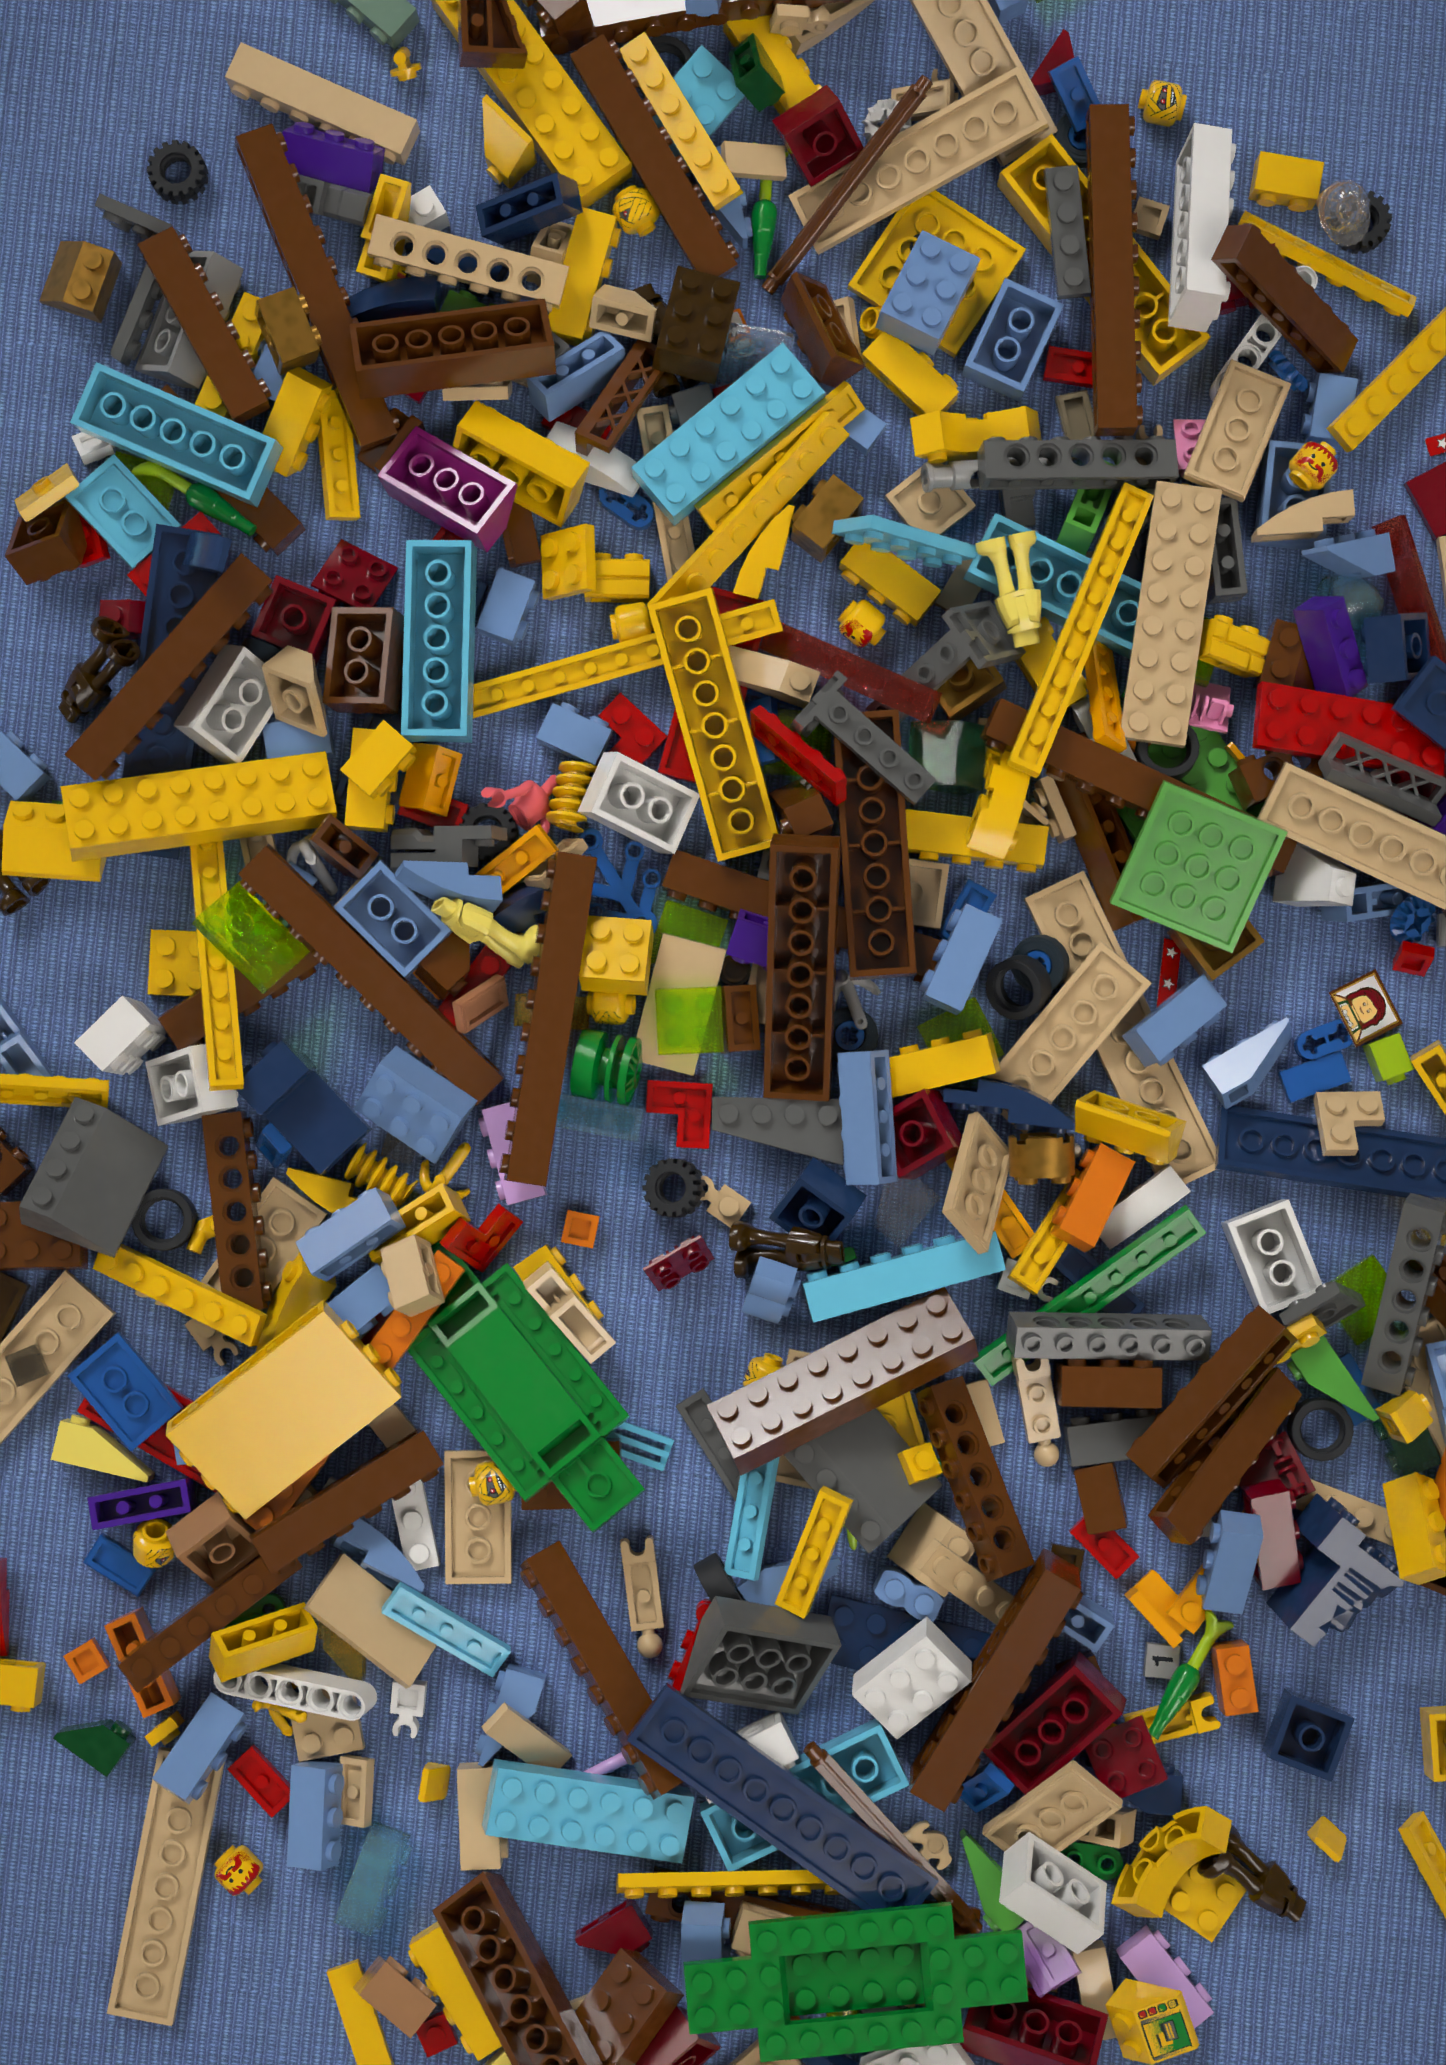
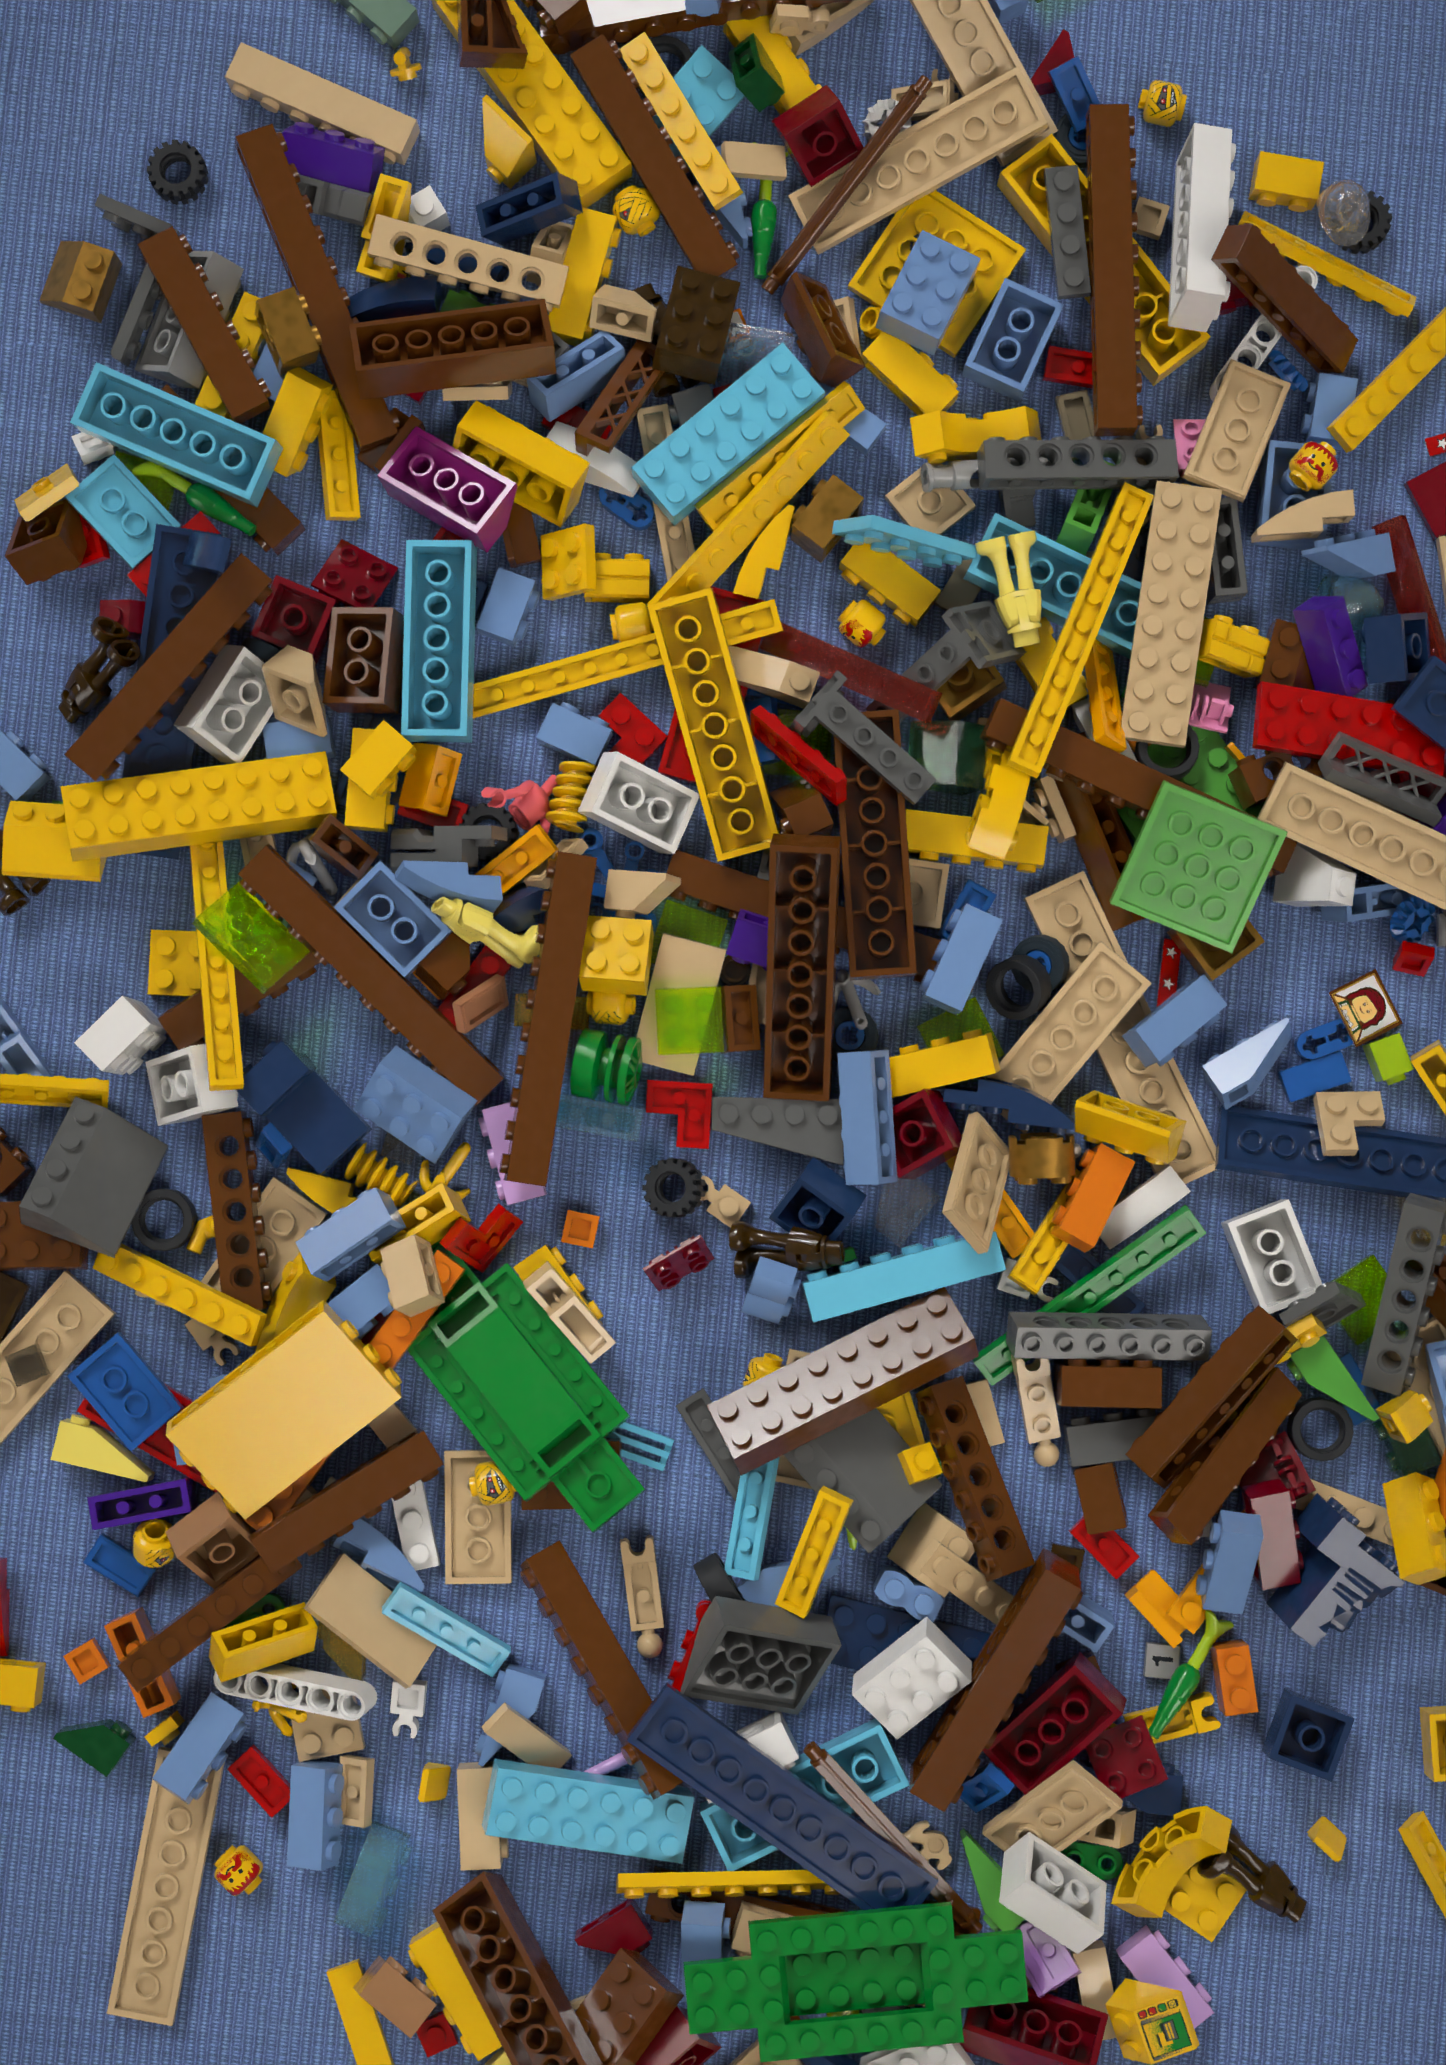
none -> tan slope [604,869,681,919]

